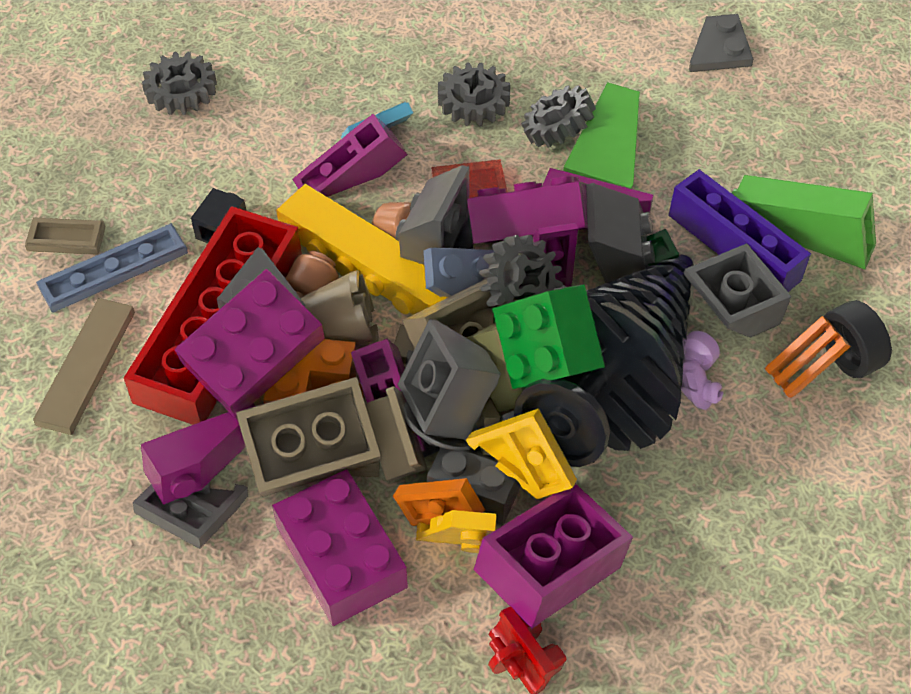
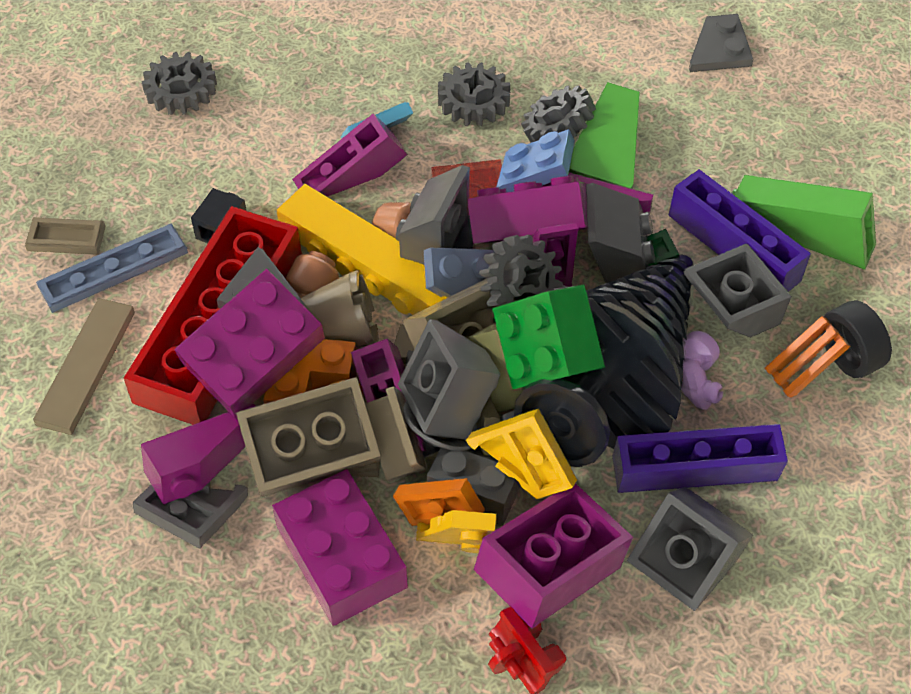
none -> medium blue plate [497,129,575,192]
none -> dark purple brick [612,424,788,493]
none -> dark grey slope [626,487,753,611]

